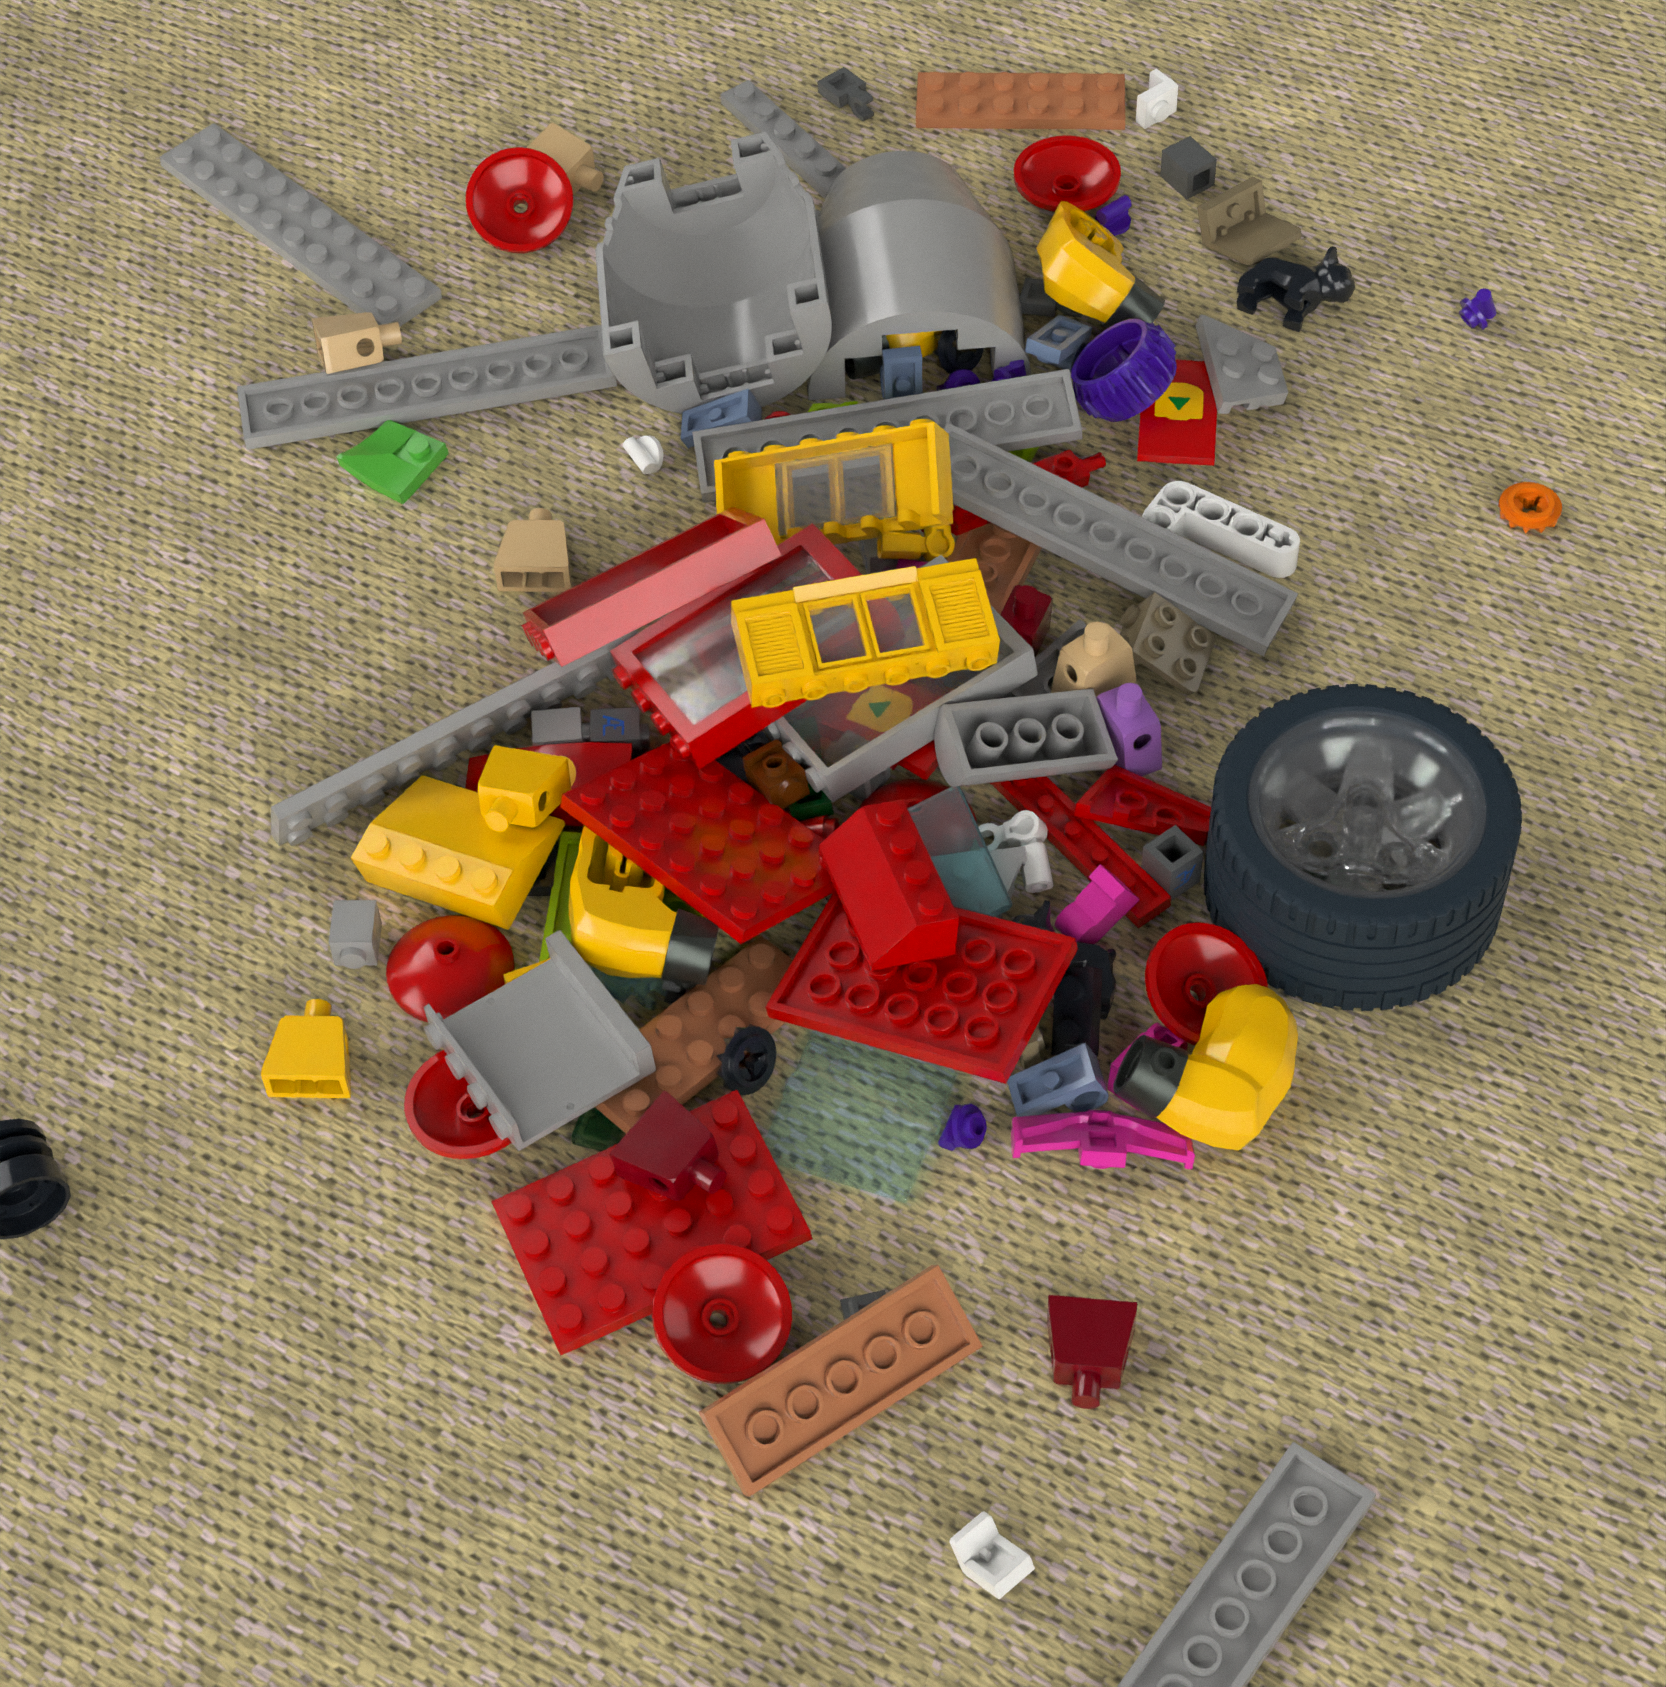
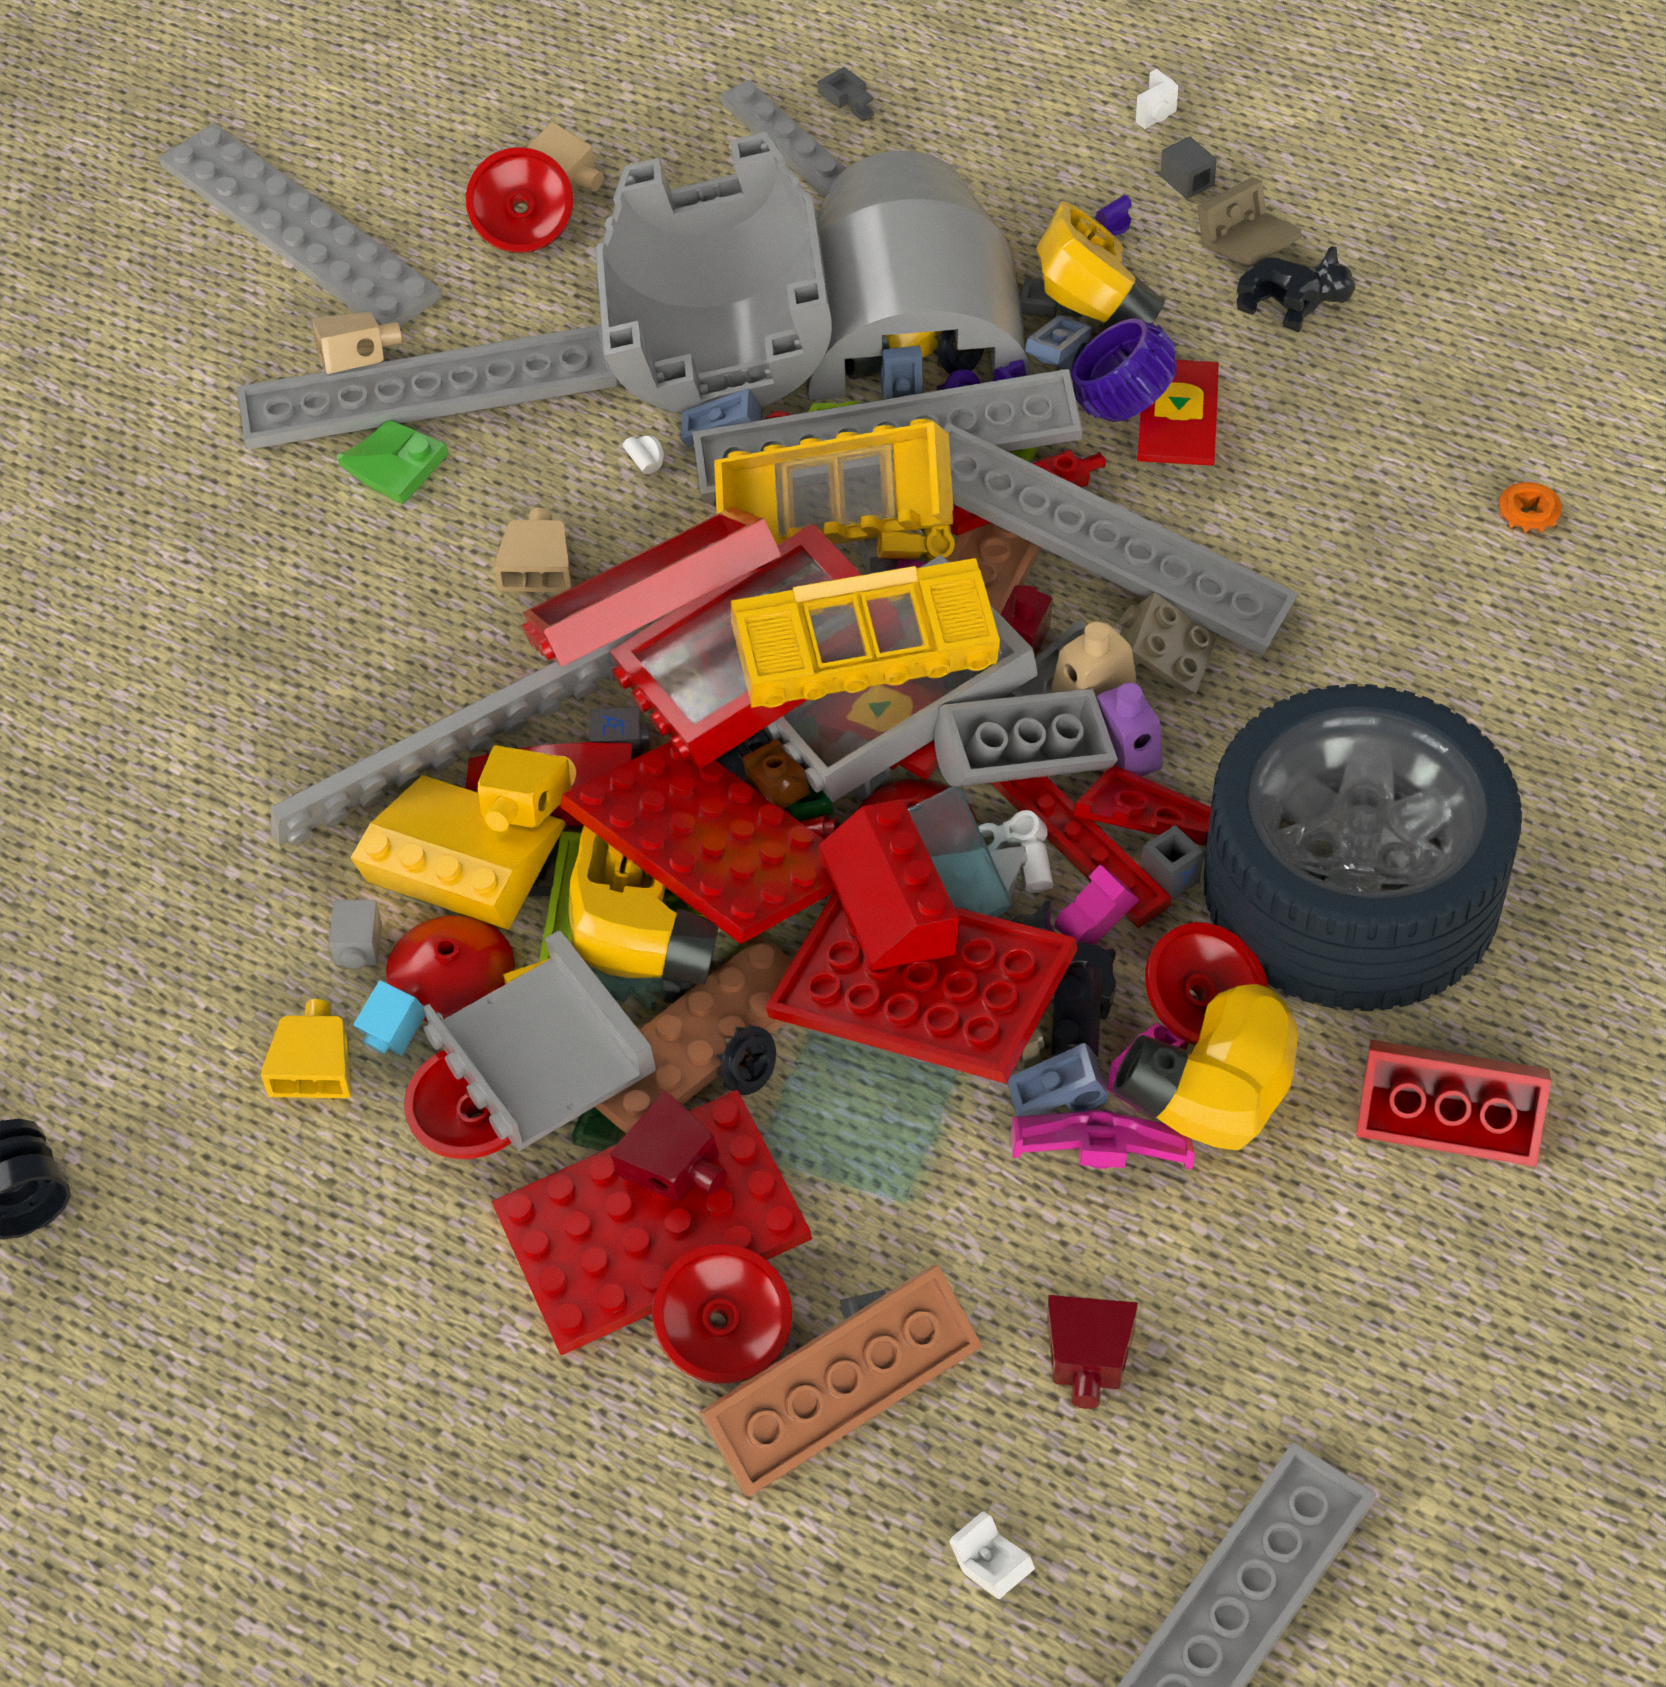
light grey brick [531,707,590,746] -> none
nougat plate [916,72,1126,130] -> none
dark purple plate [938,1104,987,1151] -> none
red dish [1013,135,1121,213] -> none
white beam [1142,481,1300,578] -> none
light grey wing [1195,314,1288,414] -> none
dark purple plate [1459,288,1497,330] -> none
none -> medium azure brick [353,980,426,1055]
none -> red slope [1356,1039,1552,1167]

